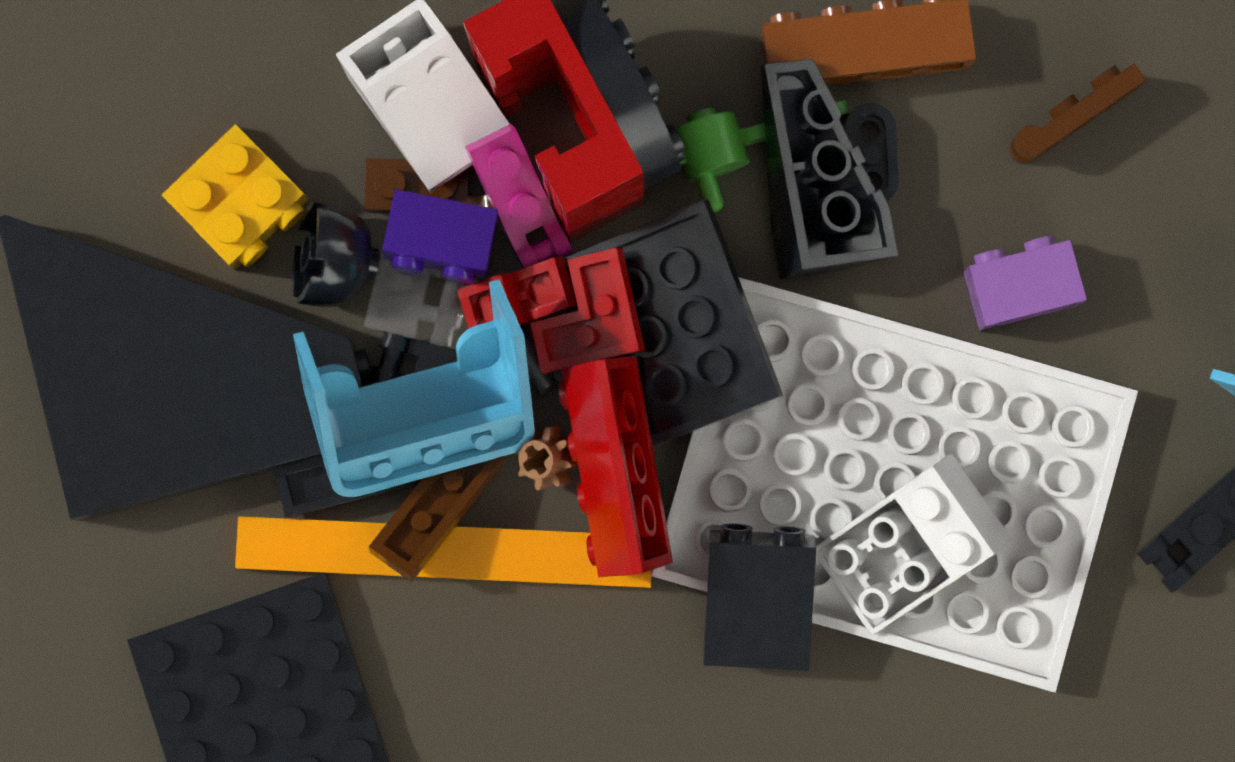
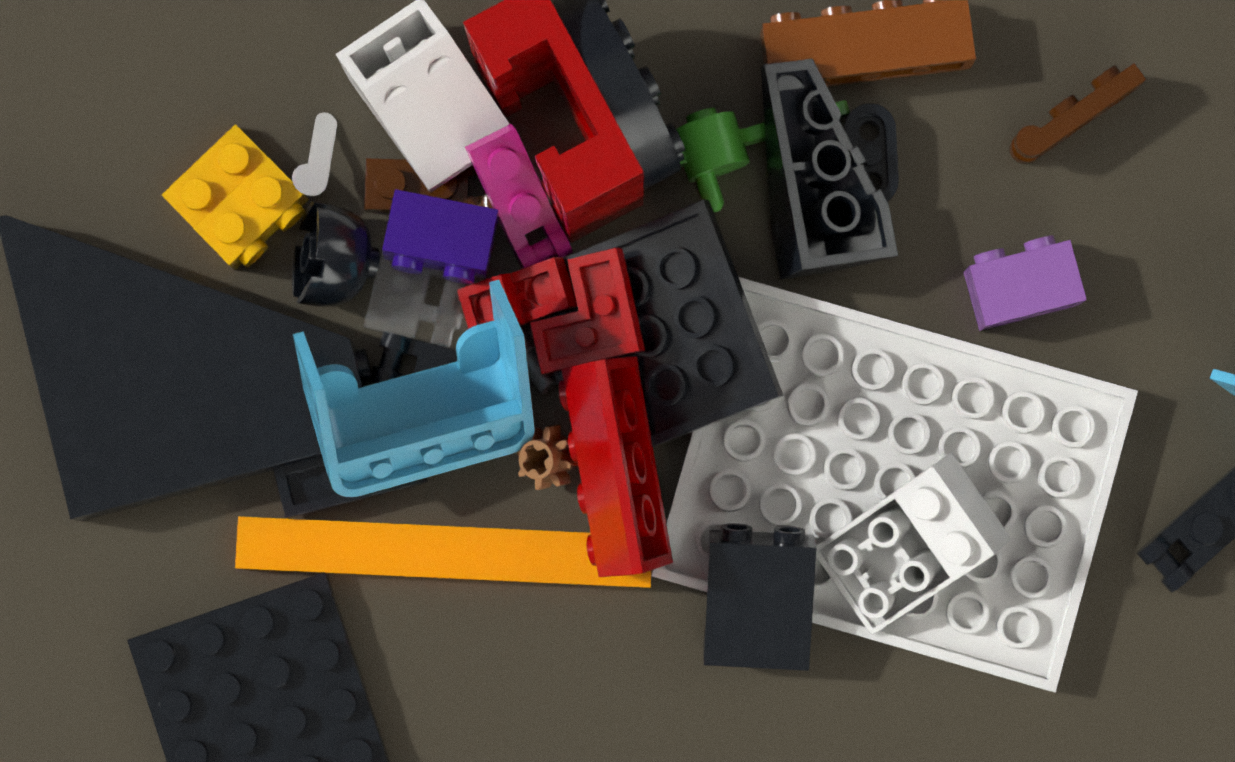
reddish brown plate [369,456,506,582] -> none
none -> white sticker [292,112,337,196]

